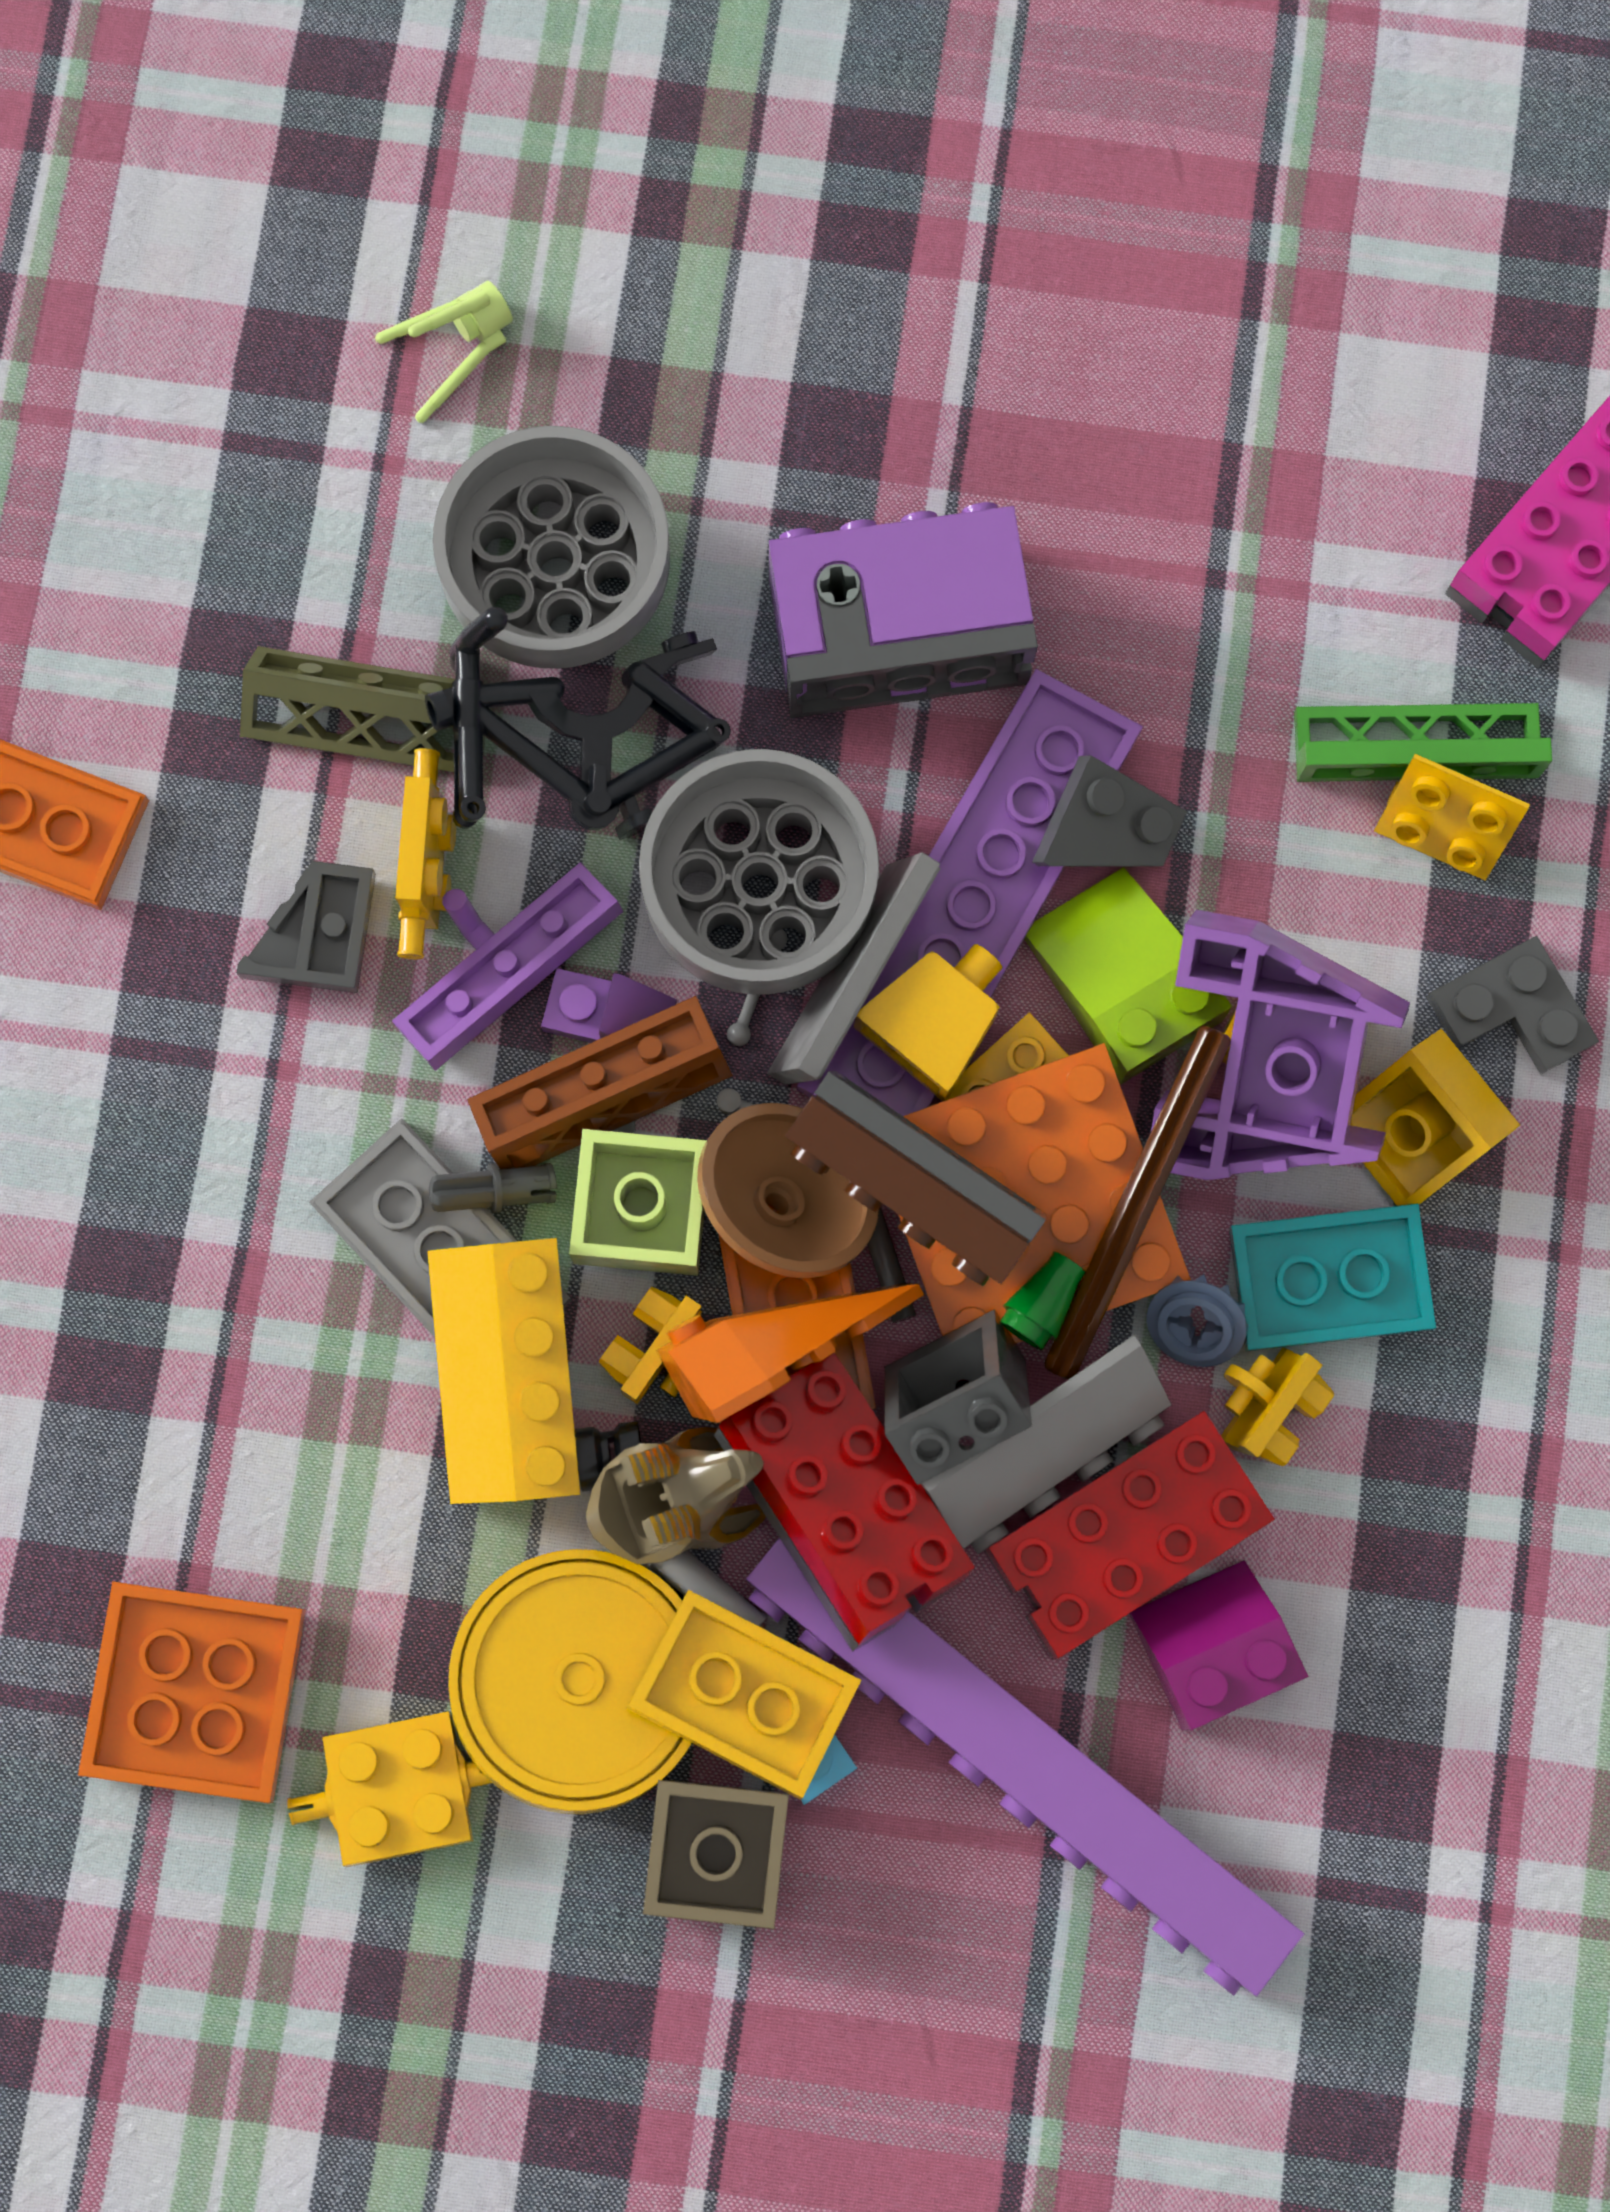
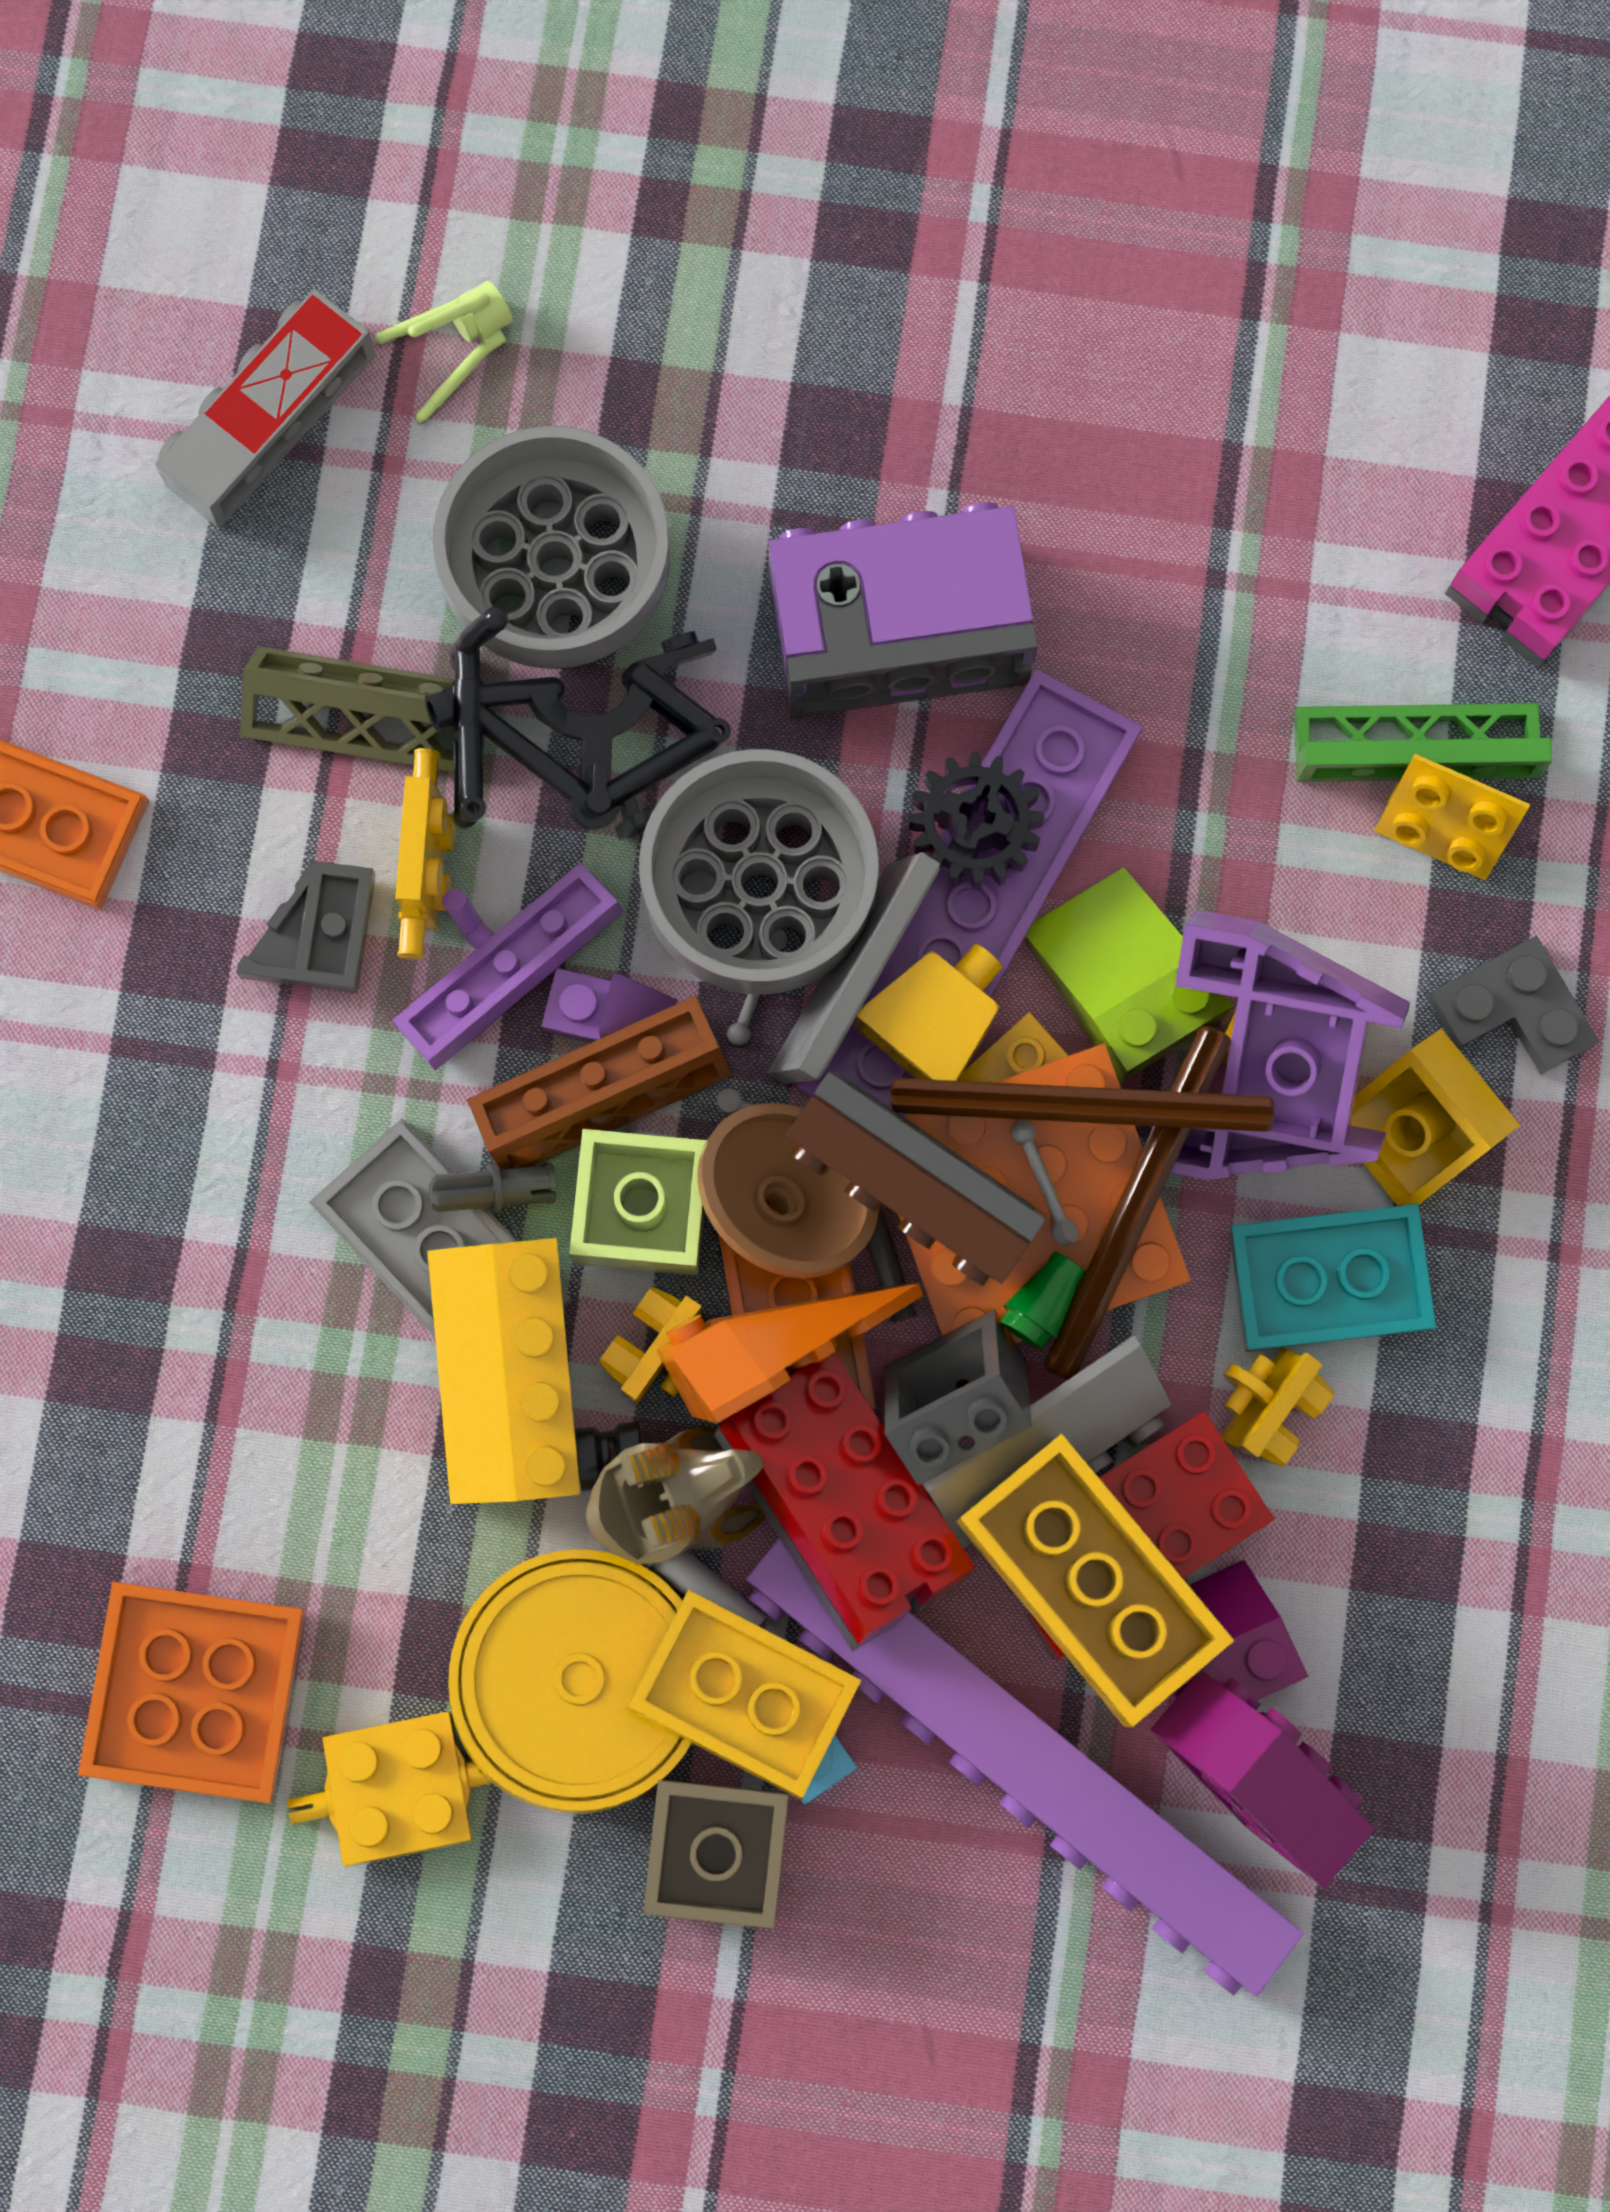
dark grey wing [1032,755,1187,867] -> none
sand blue gear [1147,1274,1249,1367] -> none
none -> light grey brick [155,288,376,529]
none -> reddish brown axle [891,1078,1275,1132]
none -> black gear [908,752,1044,890]
none -> yellow brick [956,1433,1234,1727]
none -> light grey hinge [1011,1120,1078,1246]
none -> magenta brick [1150,1670,1375,1889]

